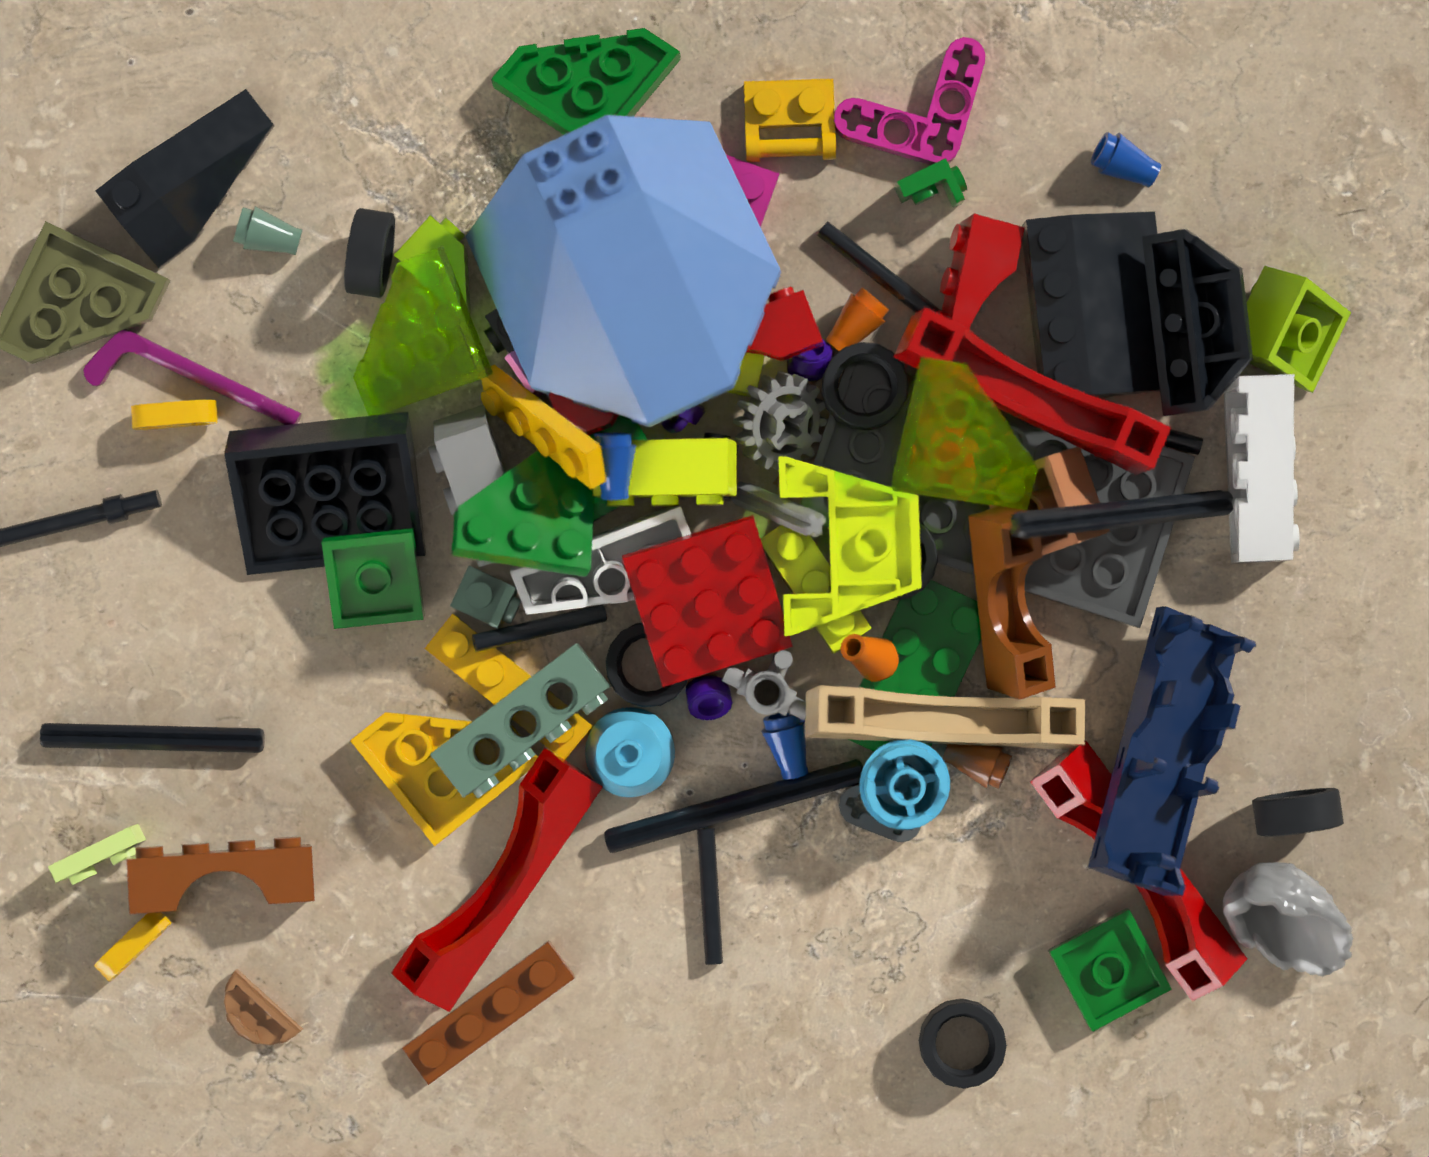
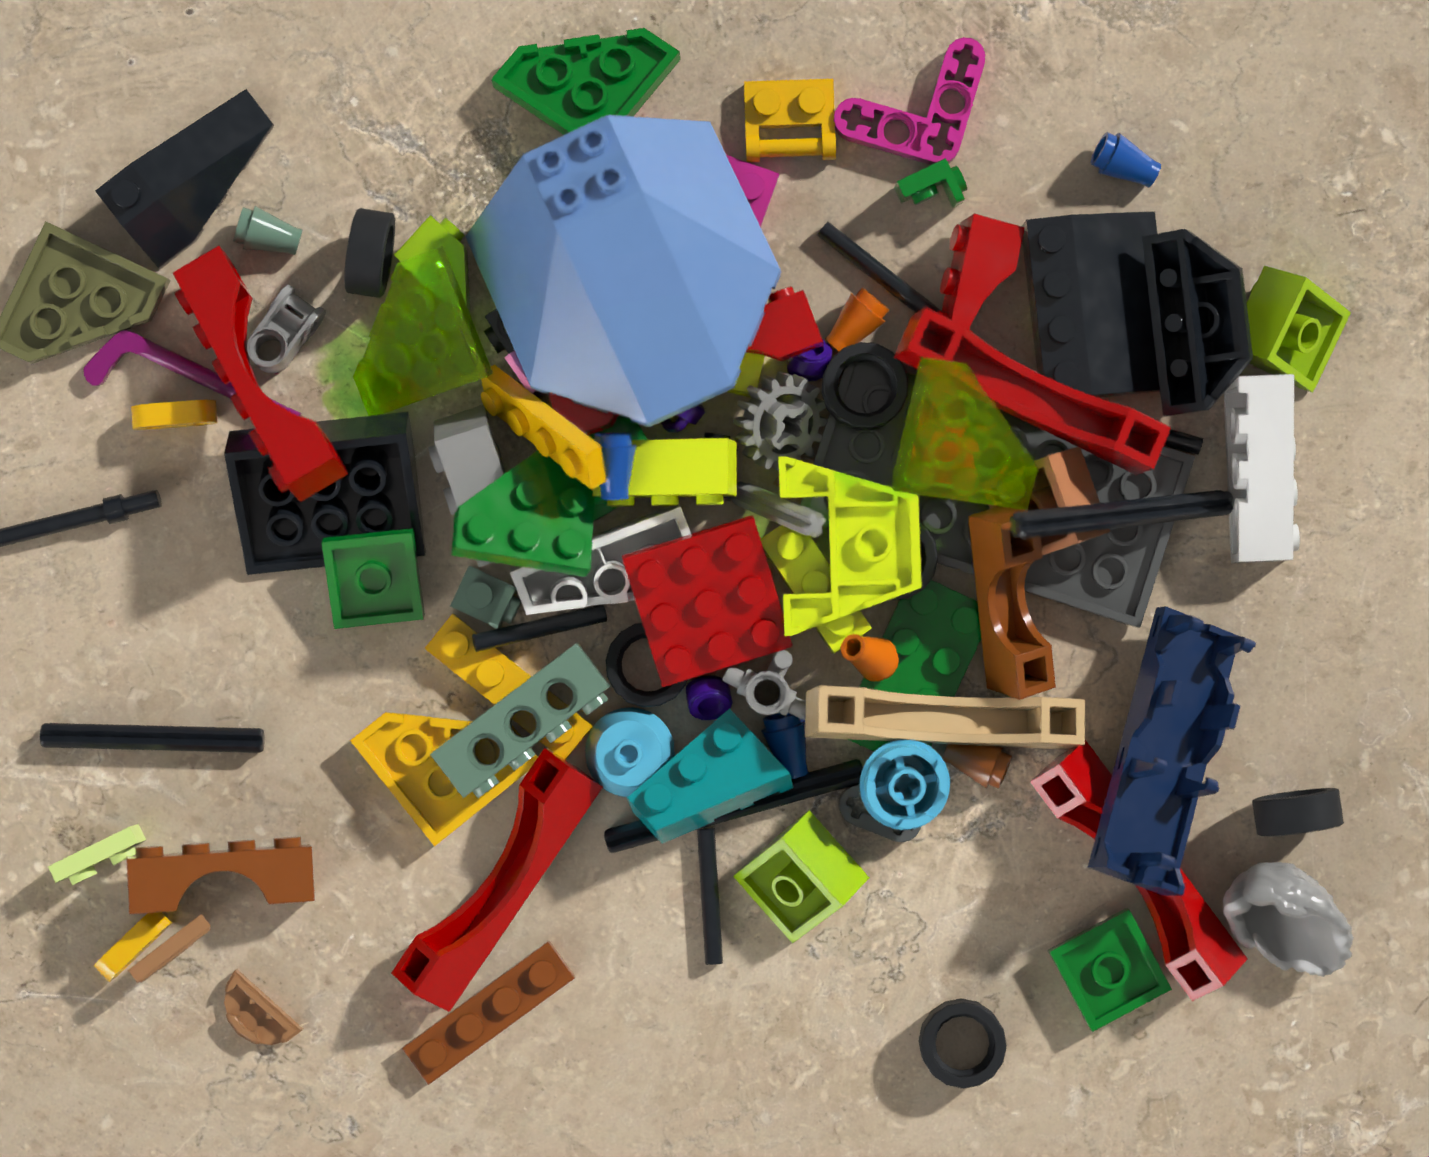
none -> medium nougat tile [128,914,211,983]
none -> red arch [172,246,348,502]
none -> light grey piece [247,285,326,373]
none -> teal wedge [627,708,793,844]
none -> lime slope [733,810,870,944]

